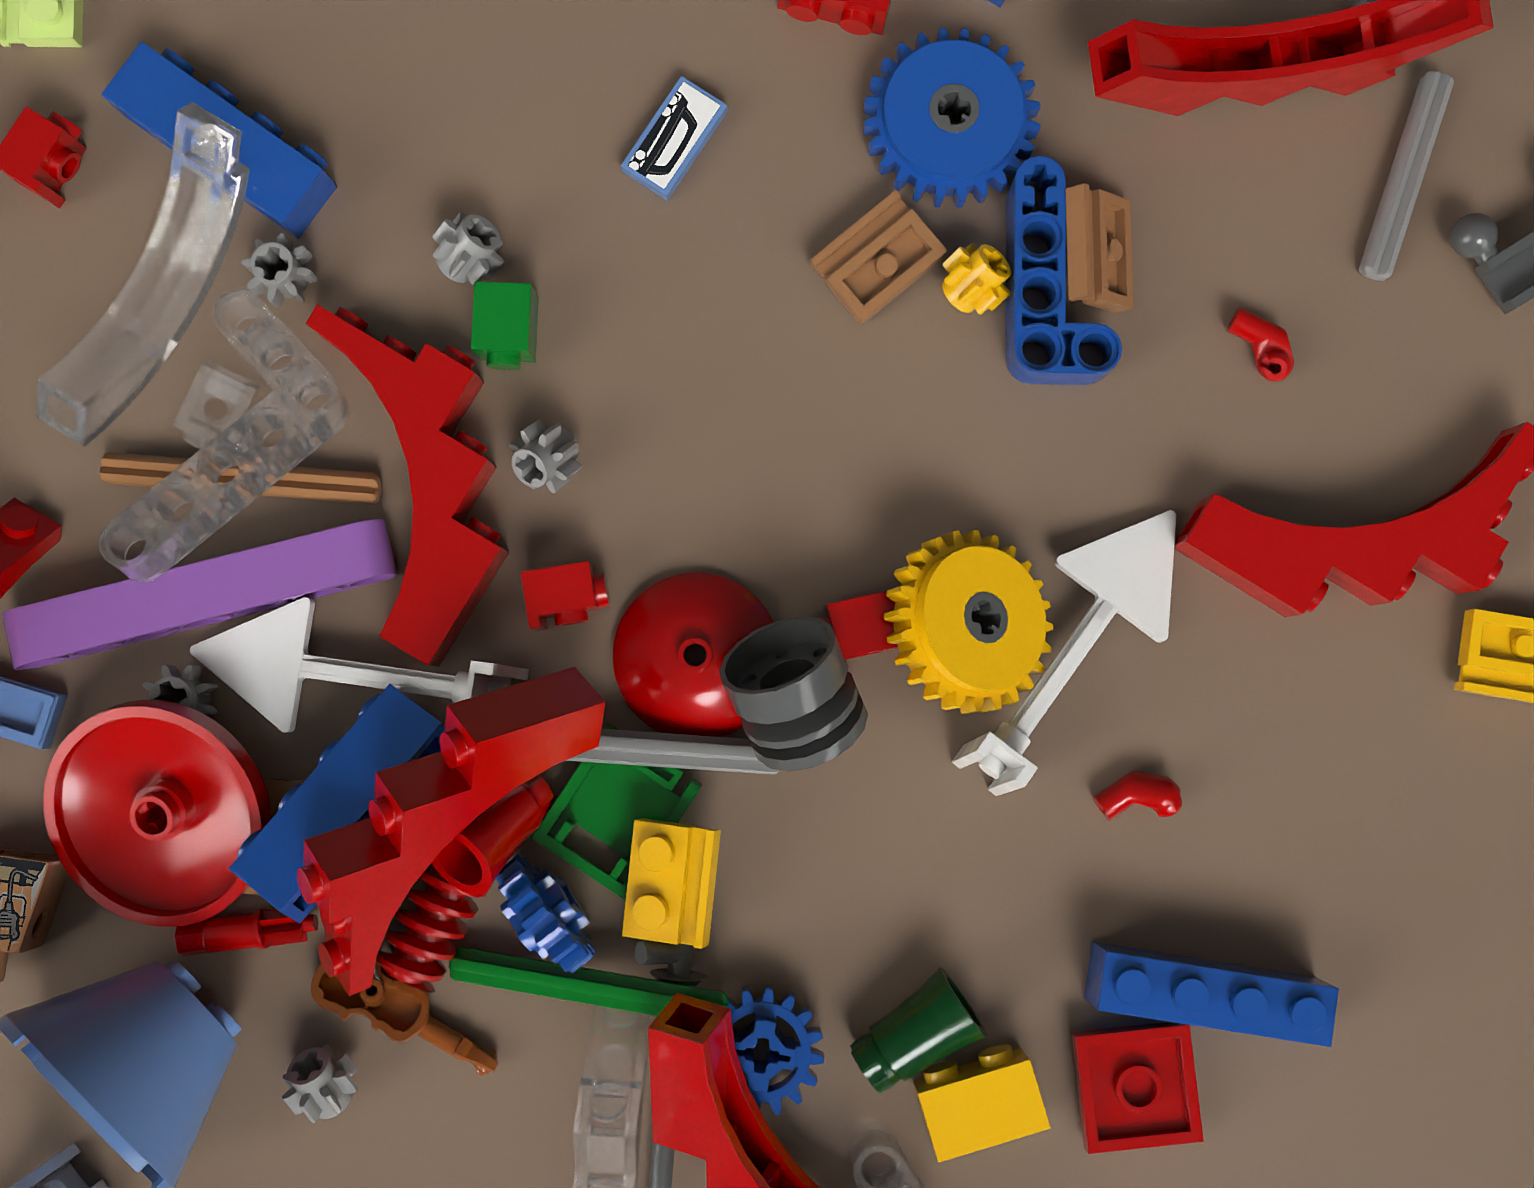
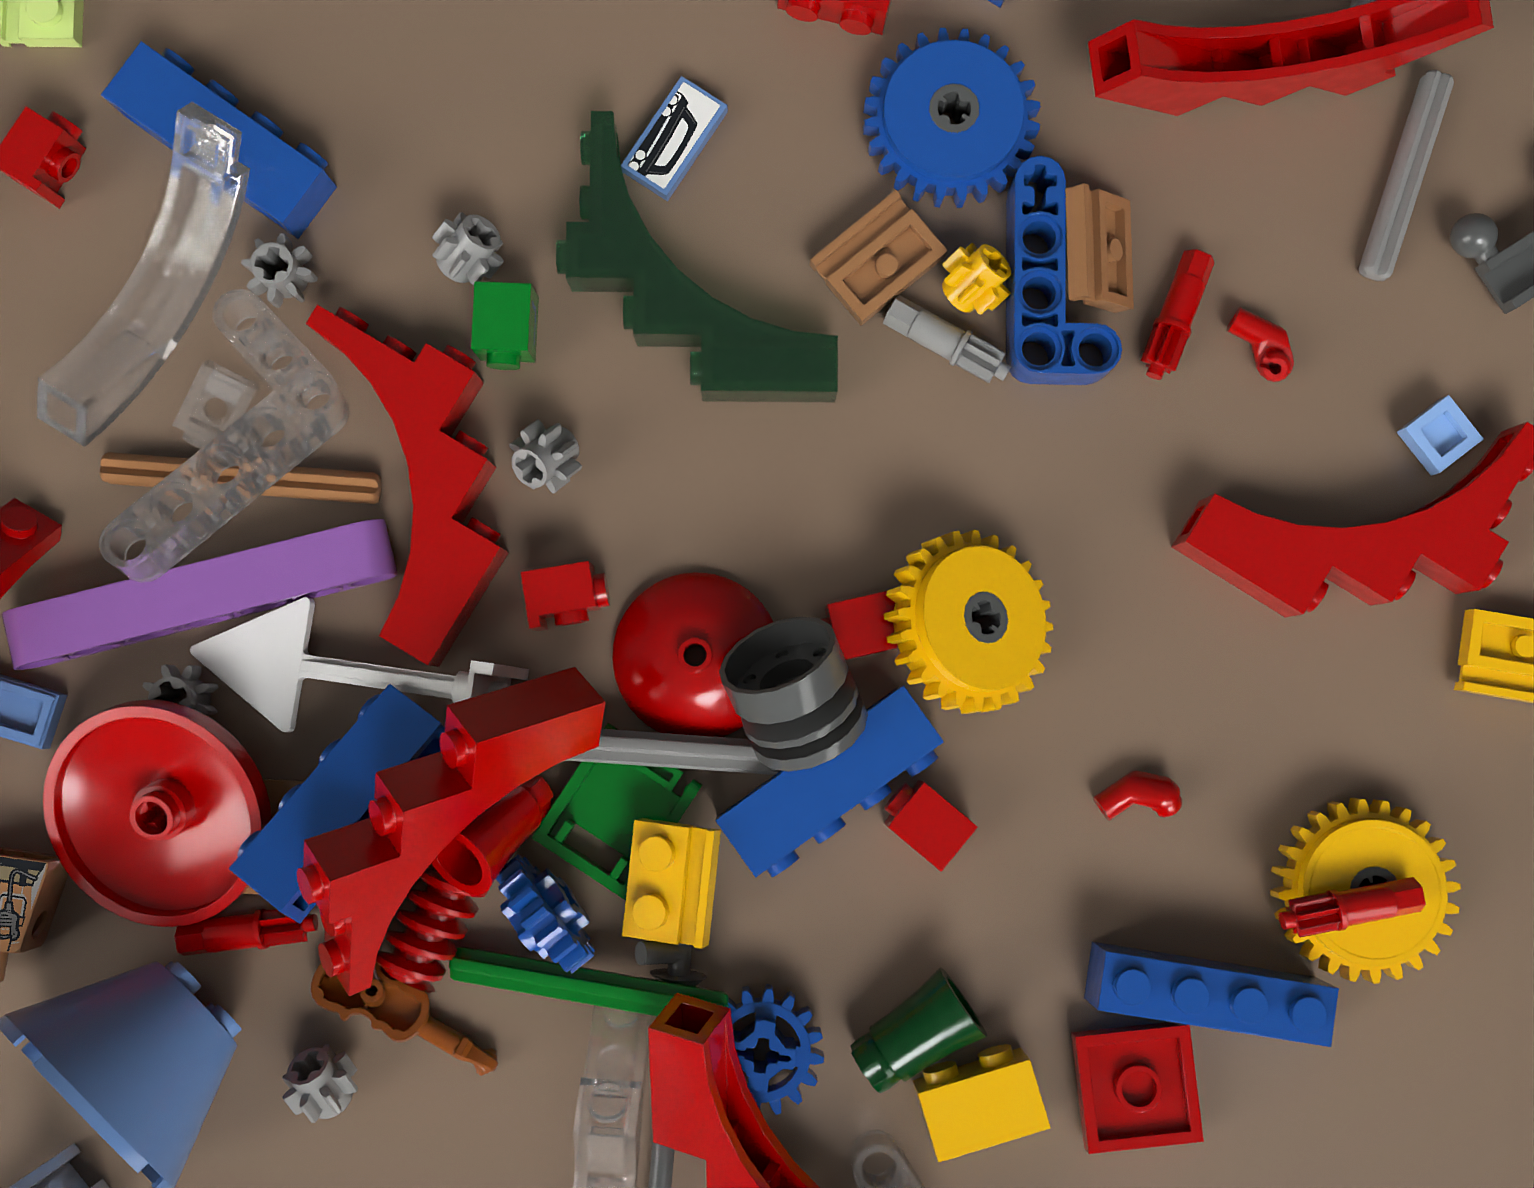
white piece [952,510,1176,796] -> none
none -> clear green arch [556,111,838,403]
none -> blue brick [715,685,944,878]
none -> light grey piece [883,295,1011,383]
none -> red brick [884,780,978,872]
none -> red piece [1140,249,1215,380]
none -> yellow gear [1270,798,1461,984]
none -> red piece [1278,877,1426,938]
none -> light blue plate [1397,395,1483,476]

